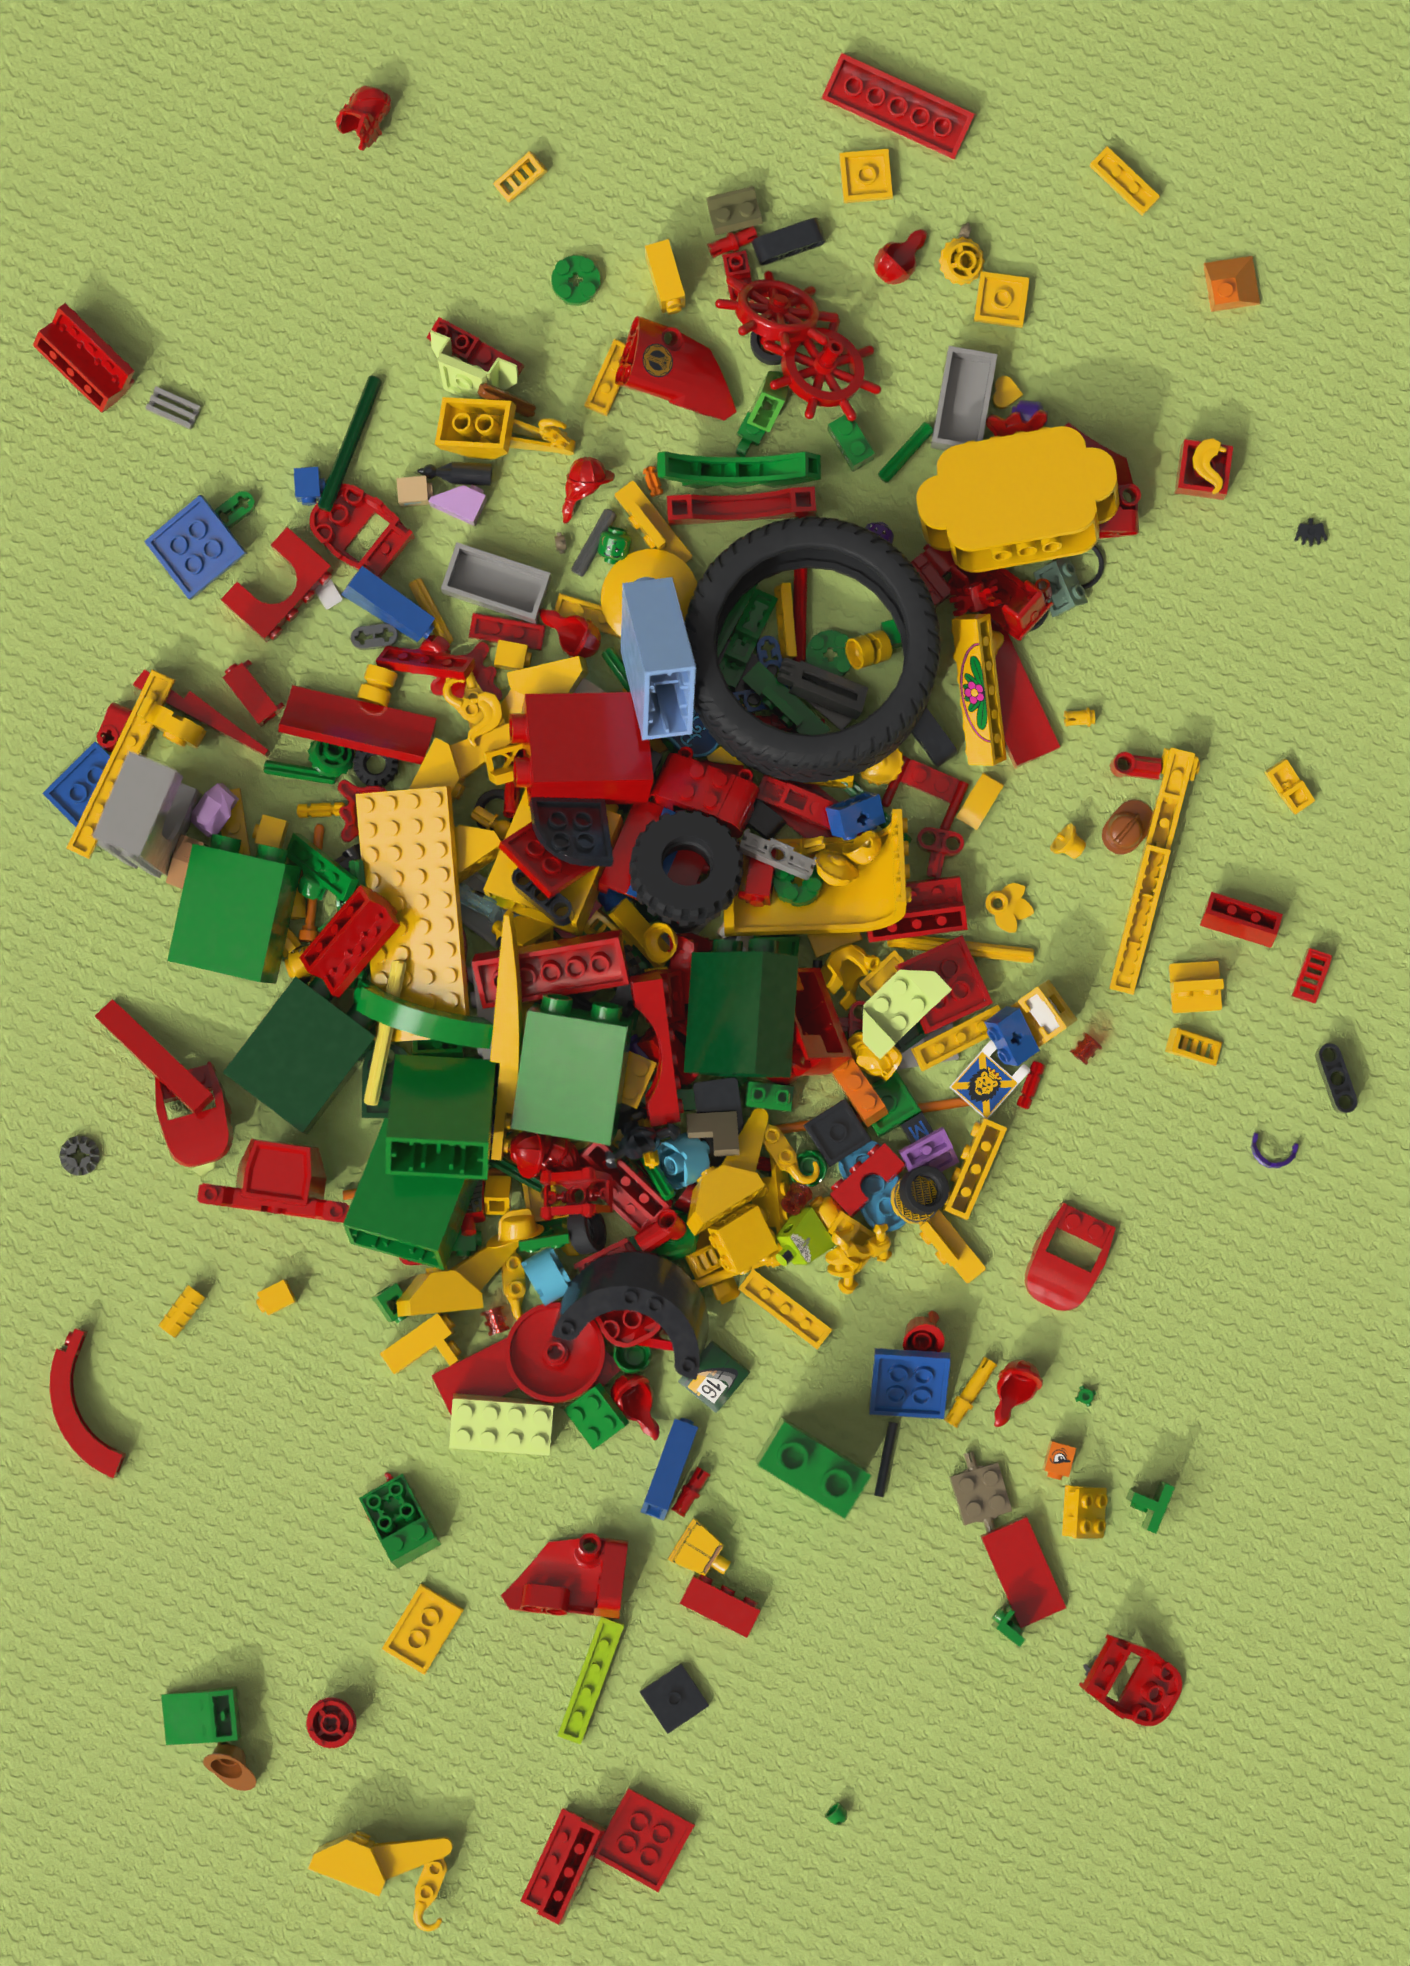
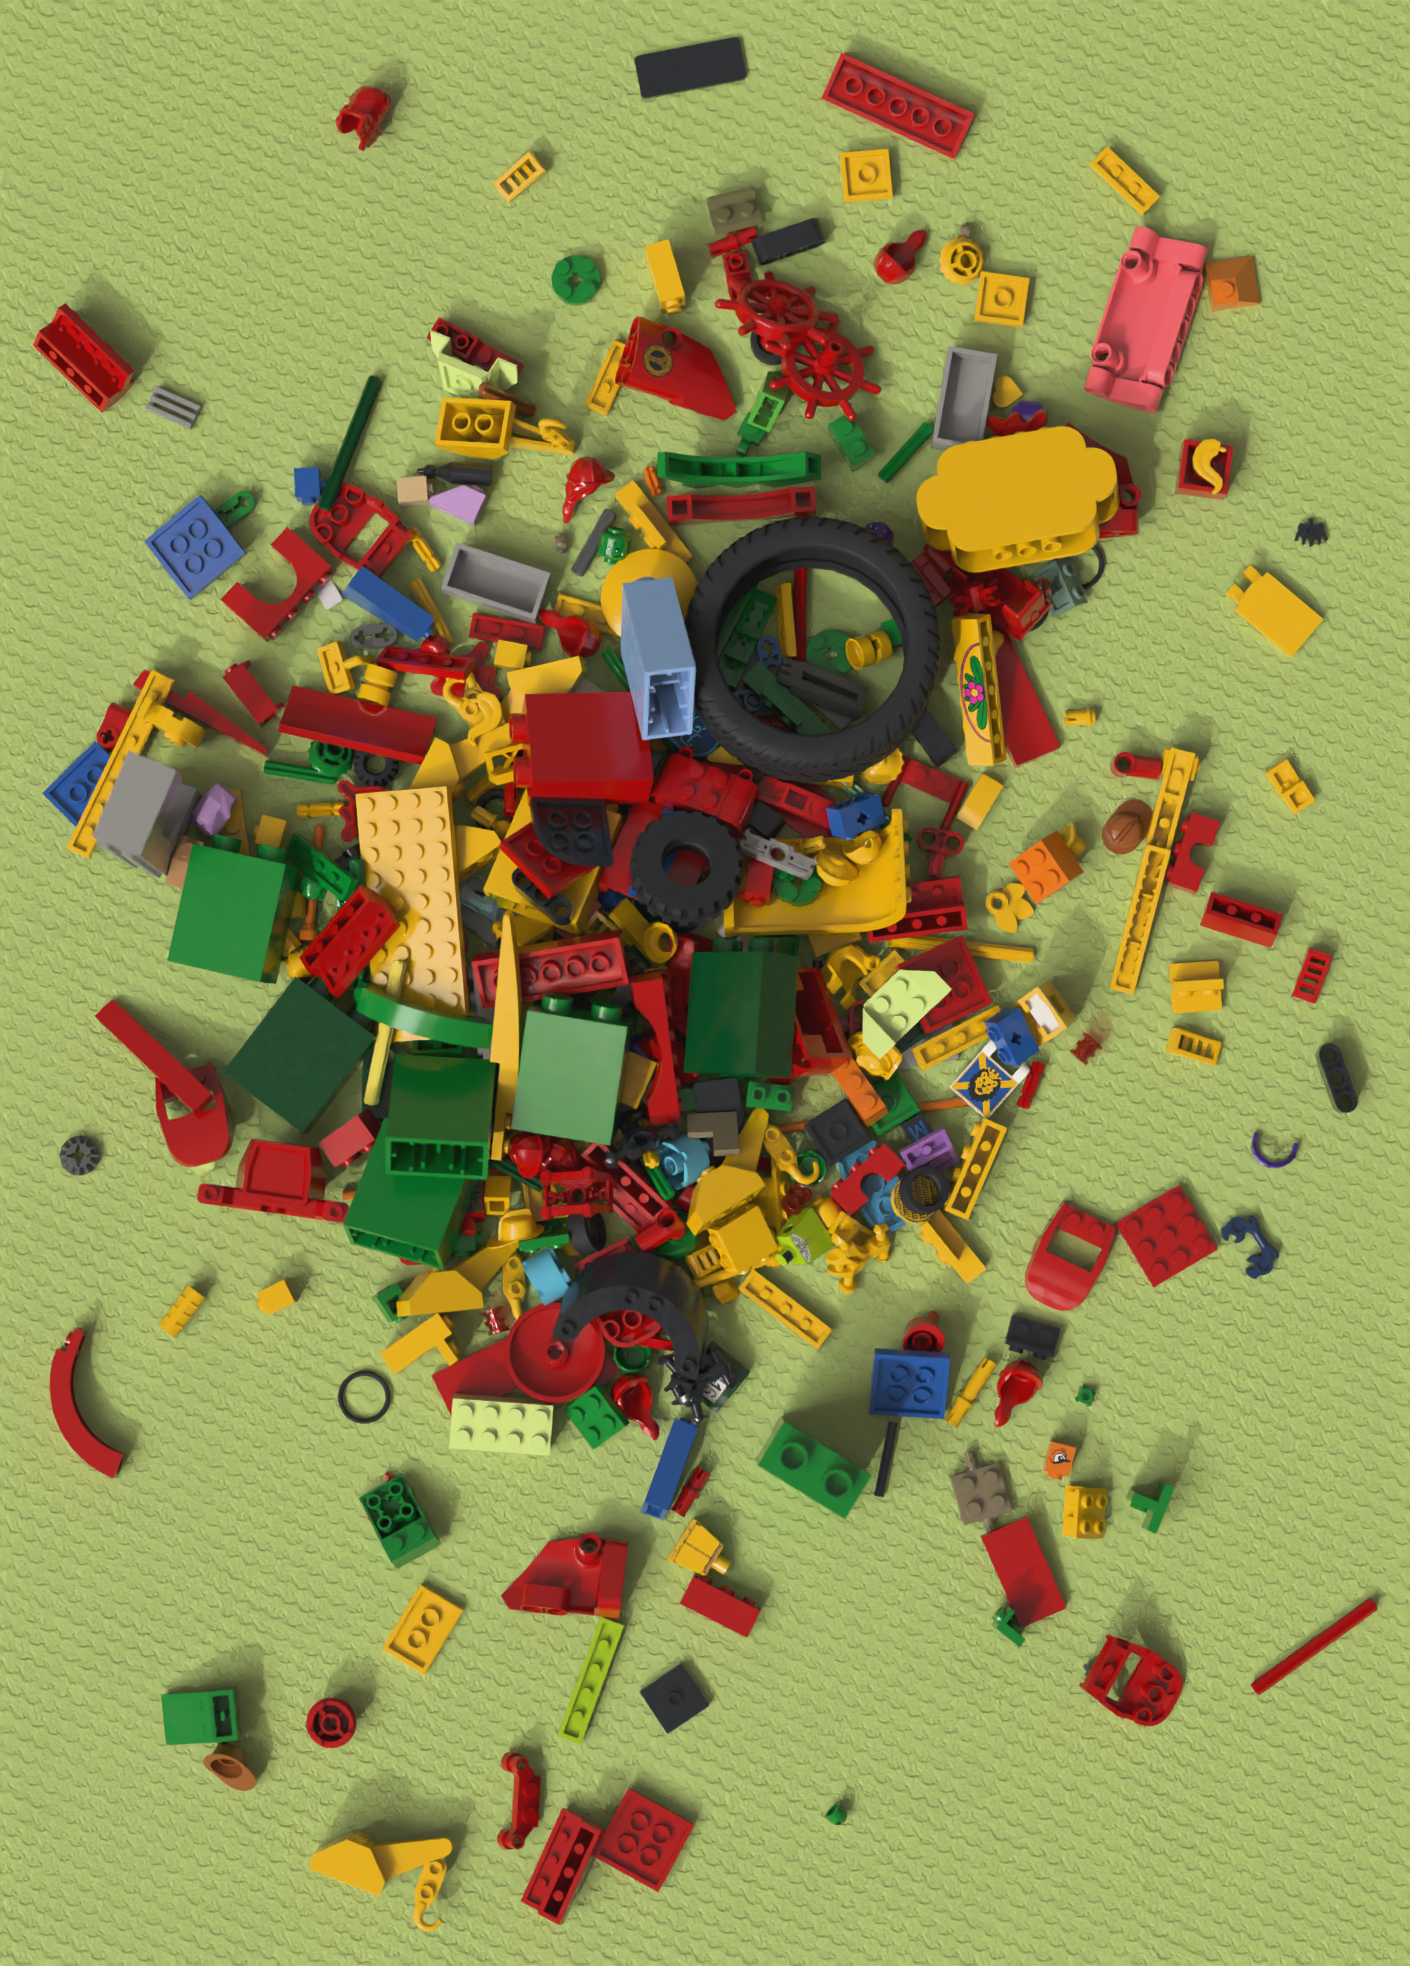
none -> yellow plate [317,641,375,695]
none -> brick [318,1108,381,1168]
none -> black tyre [338,1371,391,1424]
none -> yellow axle [410,527,442,572]
none -> yellow axle [465,765,502,804]
none -> red plate [497,1752,541,1850]
none -> black piece [634,37,746,99]
none -> black piece [658,1345,739,1428]
none -> black bracket [1004,1315,1061,1361]
none -> orange brick [1008,831,1084,904]
none -> coral panel [1084,226,1209,413]
none -> red plate [1115,1185,1218,1287]
none -> red arch [1164,812,1220,894]
none -> dark blue helmet [1220,1215,1279,1279]
none -> yellow tile [1226,565,1323,658]
none -> red axle [1251,1599,1378,1695]

